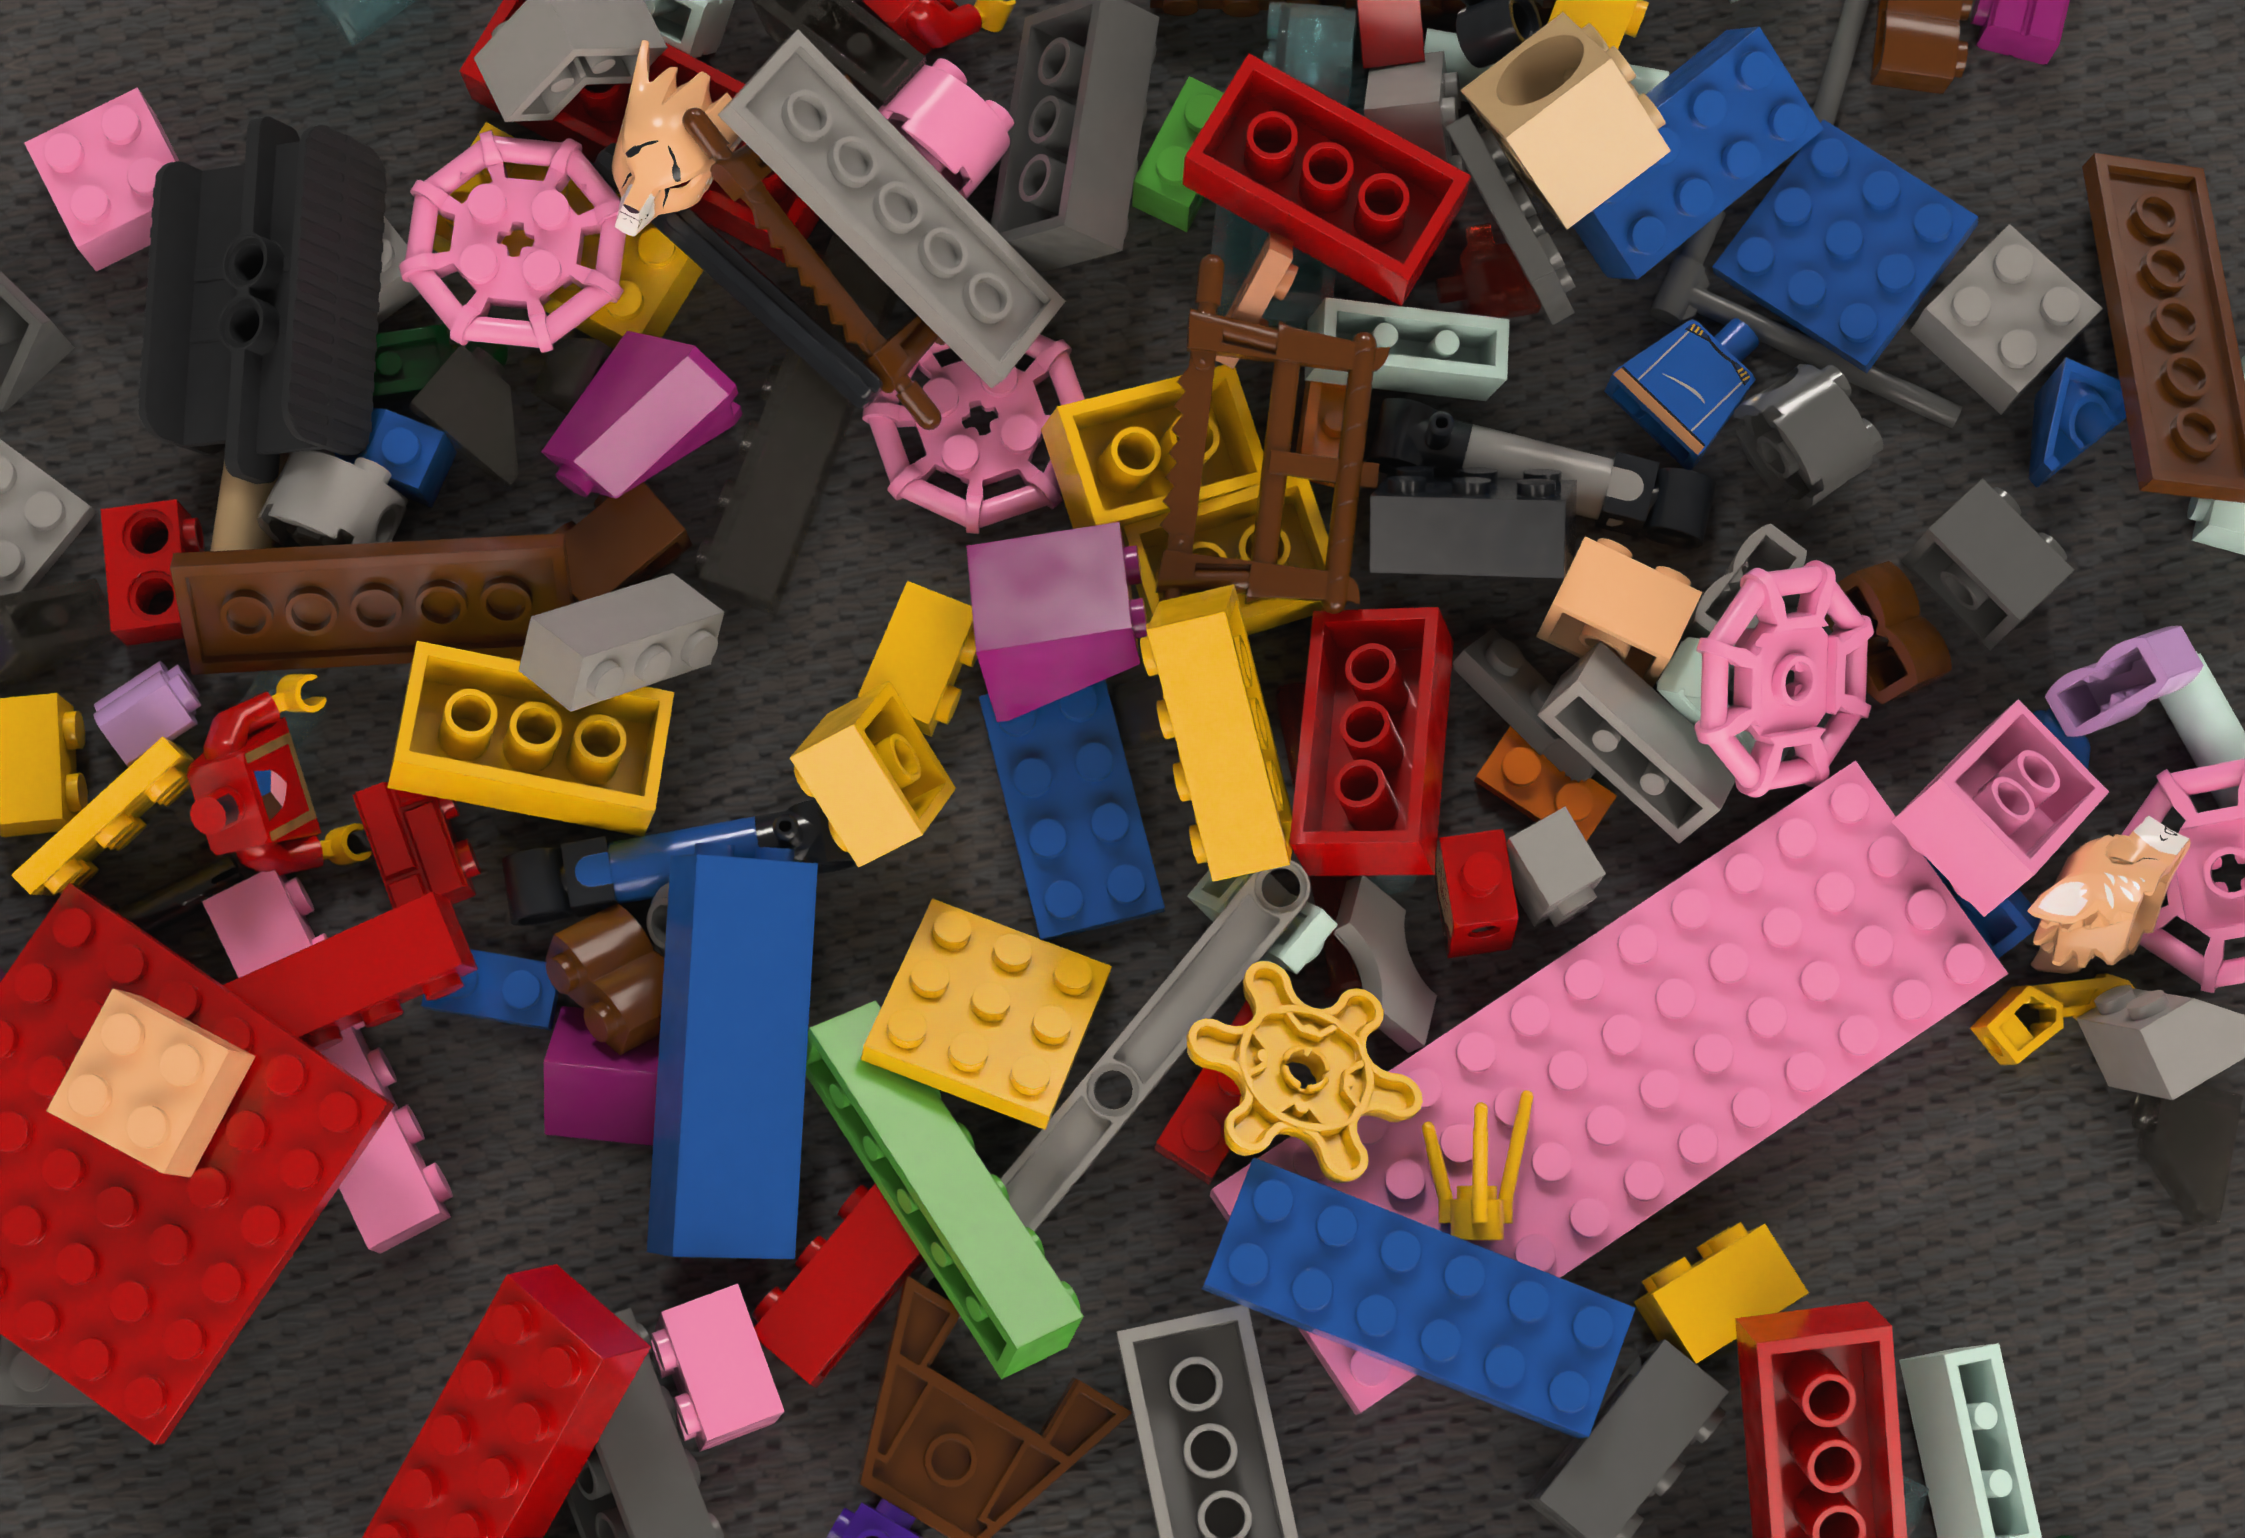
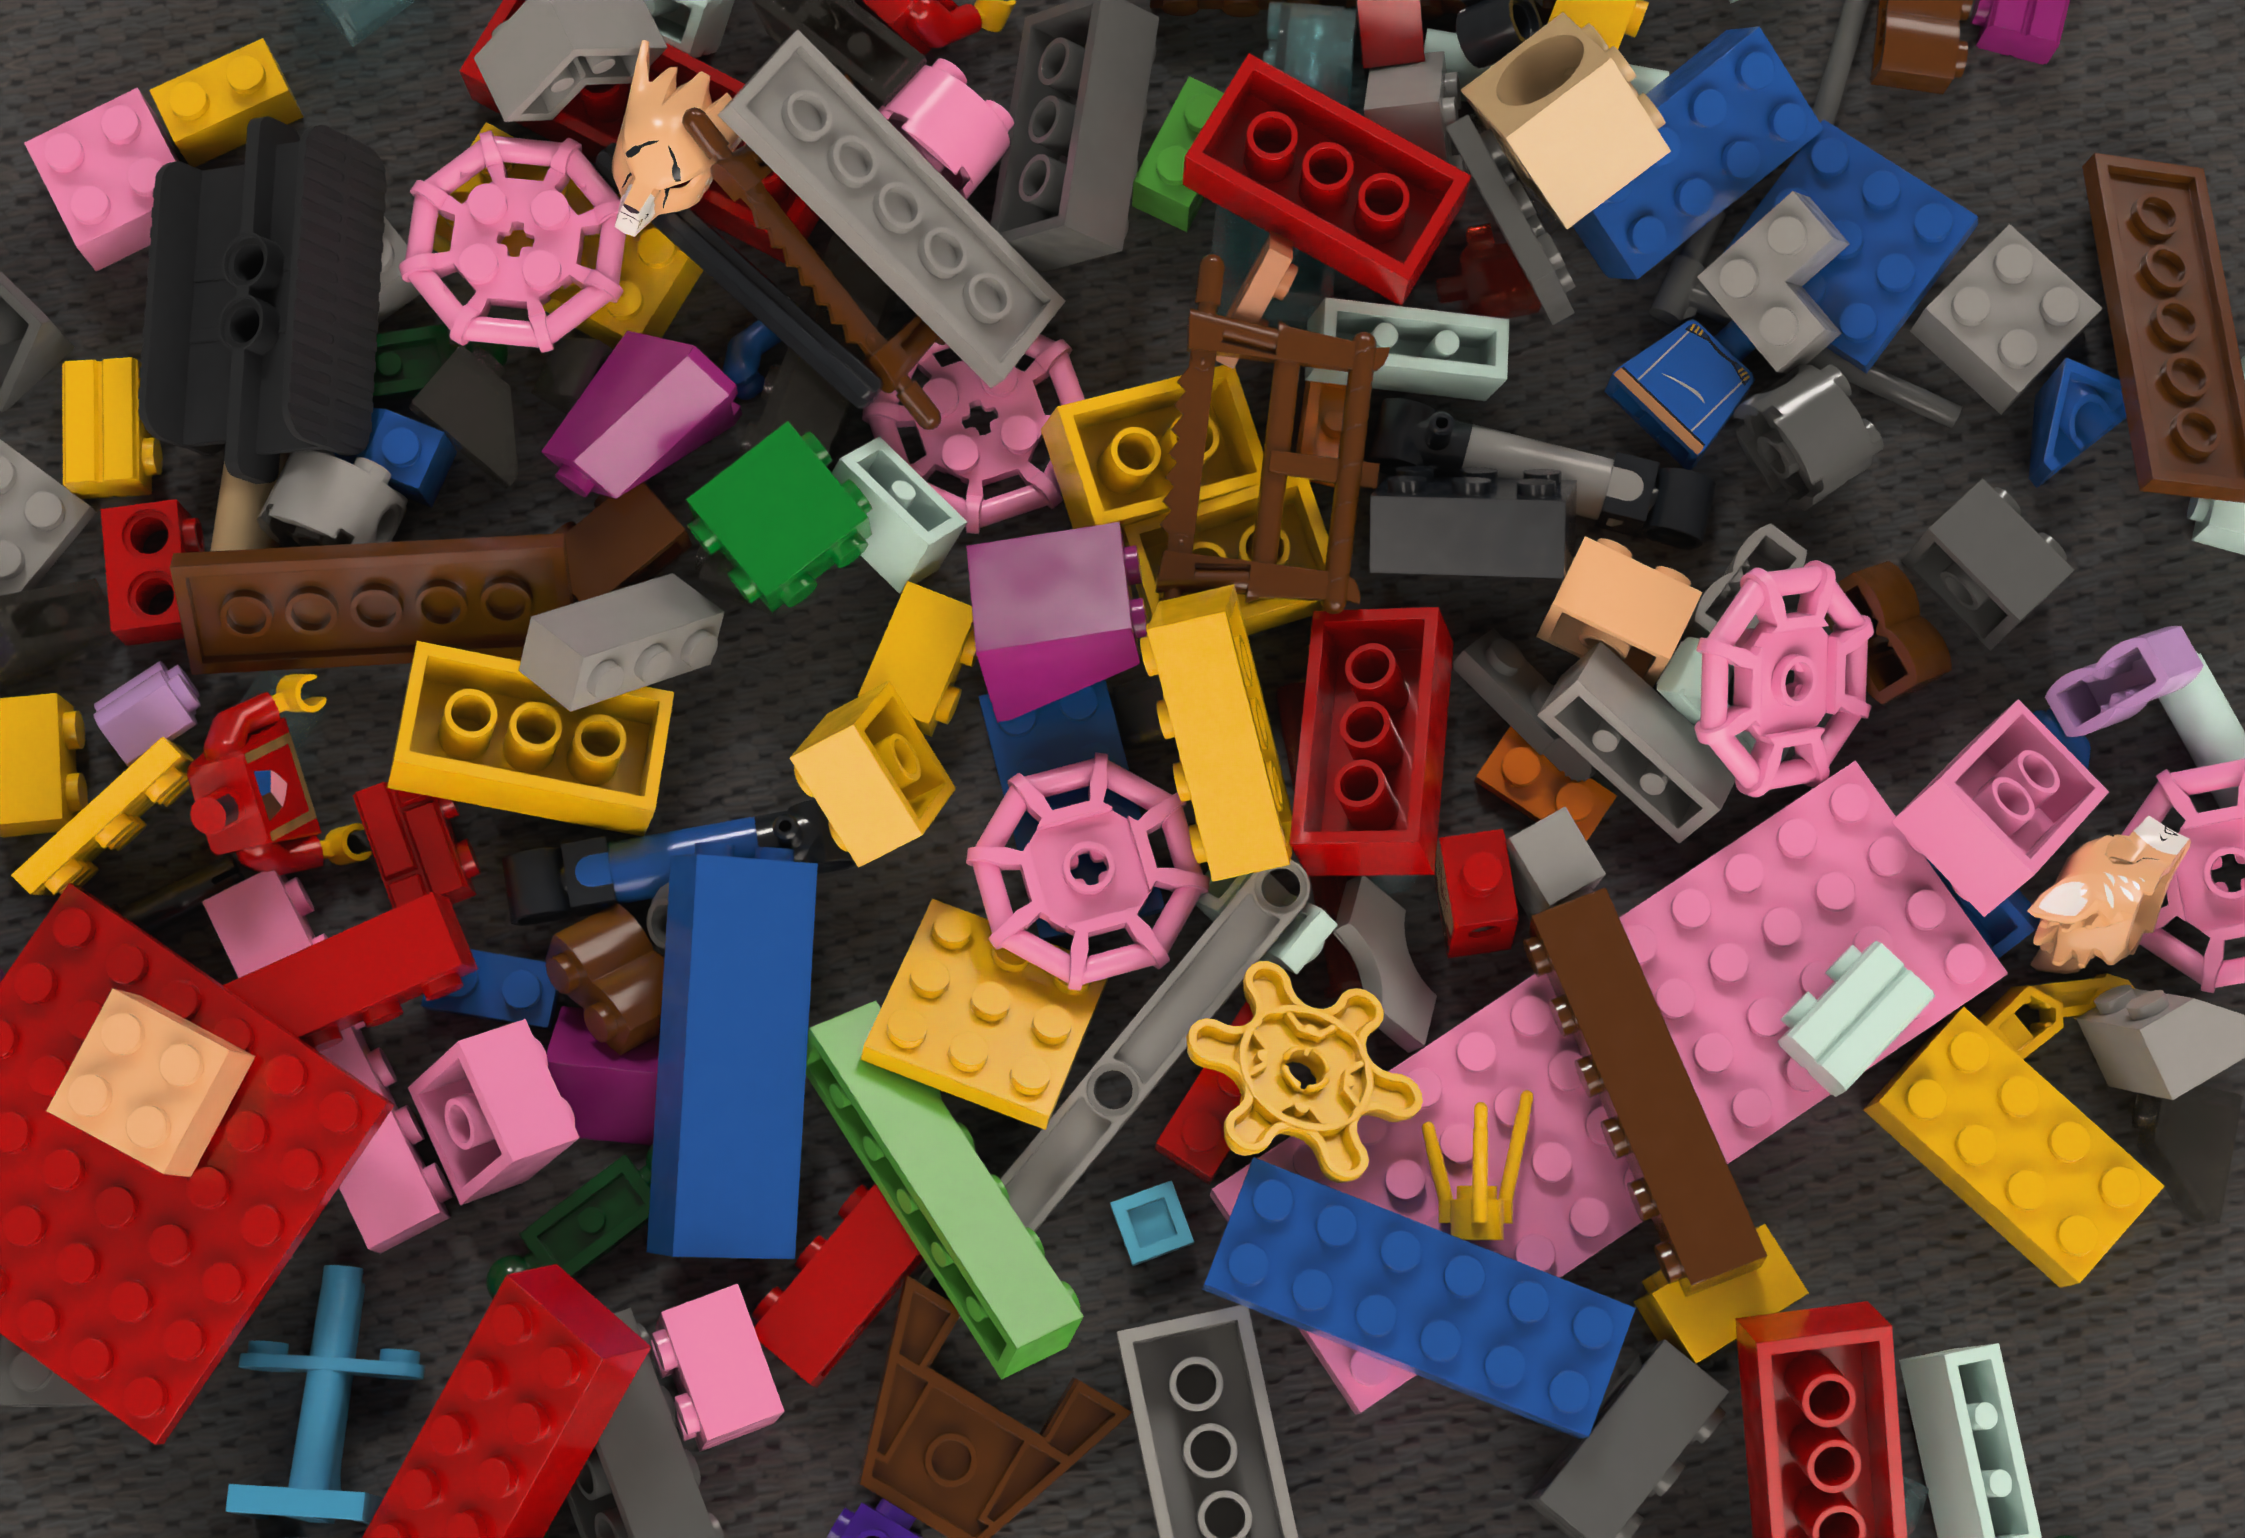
none -> yellow brick [62,357,163,499]
none -> yellow brick [149,38,304,167]
none -> dark azure piece [225,1265,425,1525]
none -> bright pink brick [408,1019,580,1205]
none -> dark green plate [486,1144,653,1299]
none -> green brick [686,421,872,612]
none -> blue arm [722,320,782,400]
none -> light aqua brick [832,436,967,594]
none -> bright pink plate [966,752,1210,991]
none -> medium azure plate [1110,1180,1194,1266]
none -> reddish brown brick [1523,887,1767,1297]
none -> light grey brick [1697,191,1850,374]
none -> light aqua brick [1777,941,1935,1097]
none -> yellow brick [1863,1007,2165,1288]

